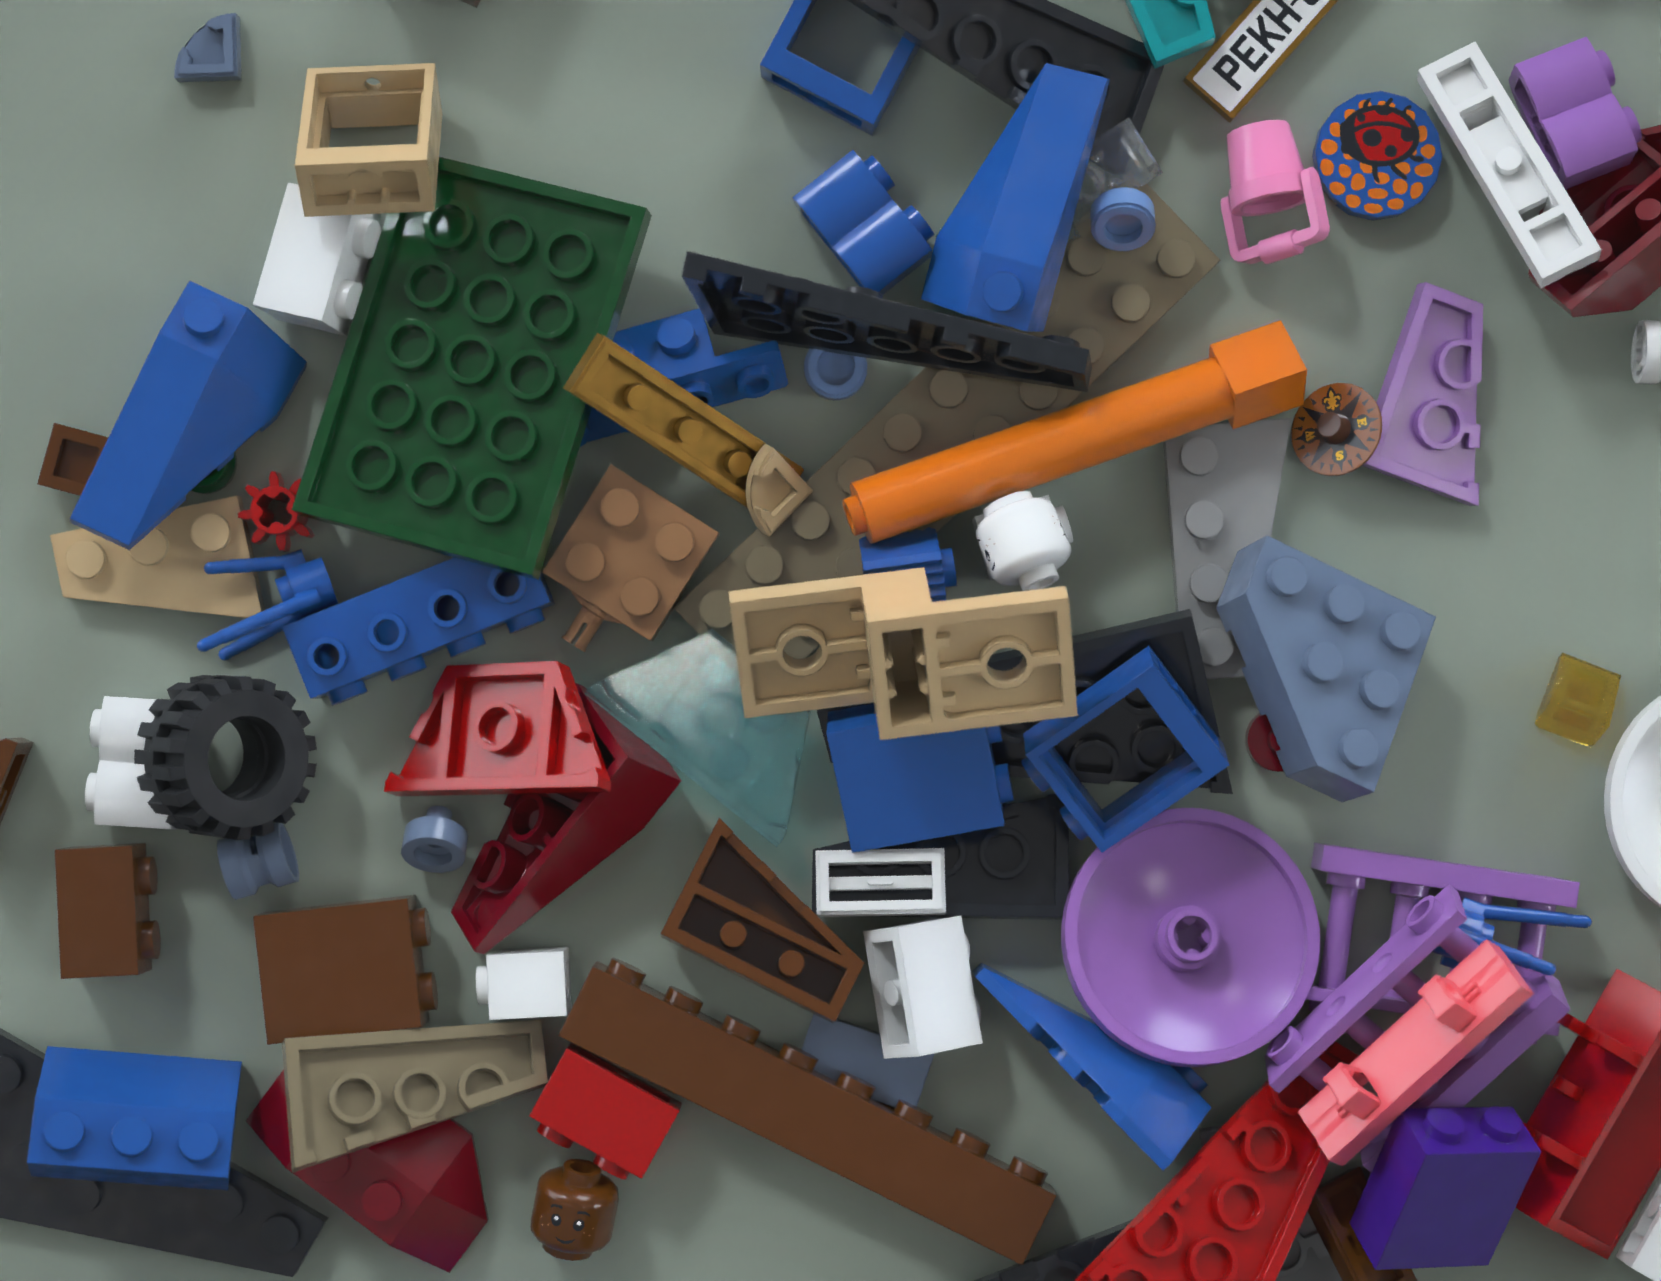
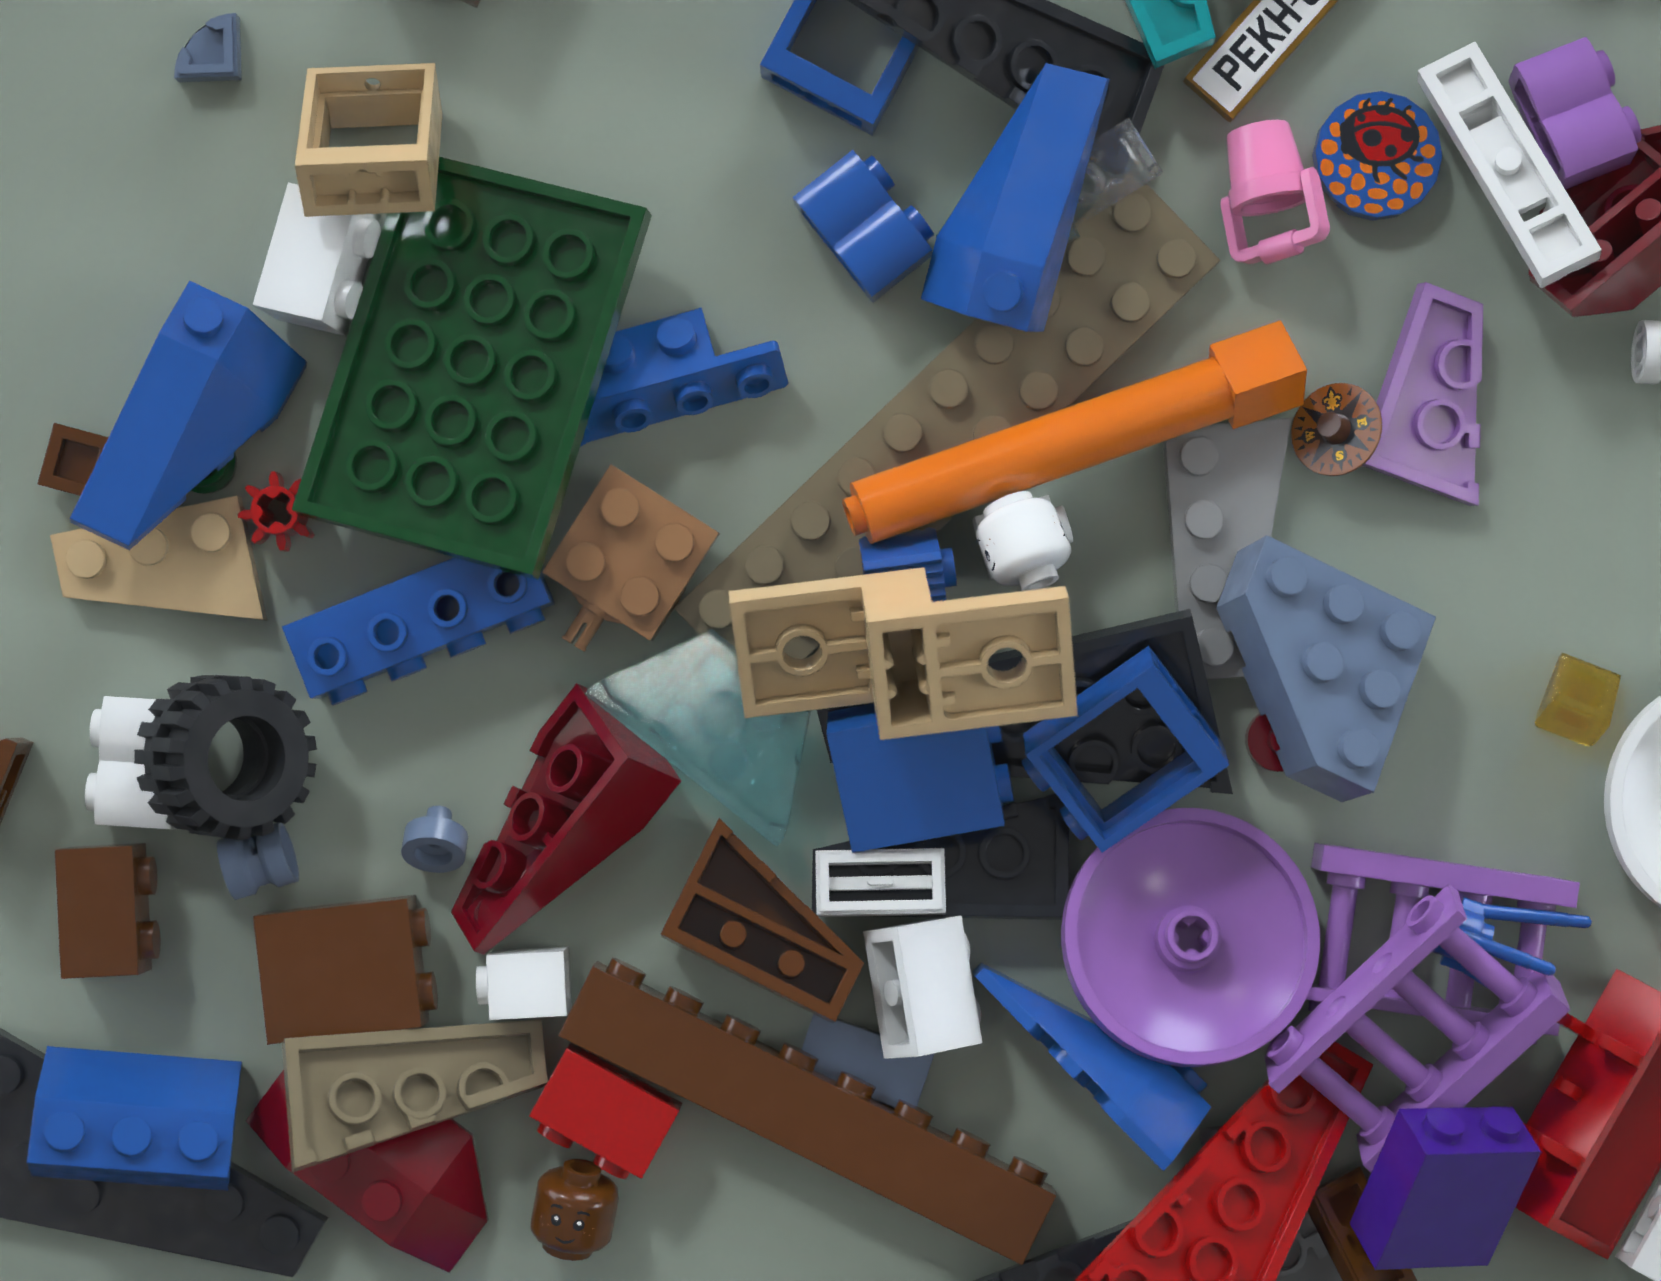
blue plant [197,549,338,661] -> none
wing [384,661,611,797] -> none
pearl gold tile [563,333,805,509] -> none
black wing [682,251,1092,392] -> none
tan tile [746,444,813,537] -> none
medium blue tile [804,349,867,401] -> none
medium blue tile [1090,187,1156,251] -> none
coral hinge [1298,939,1534,1166] -> none

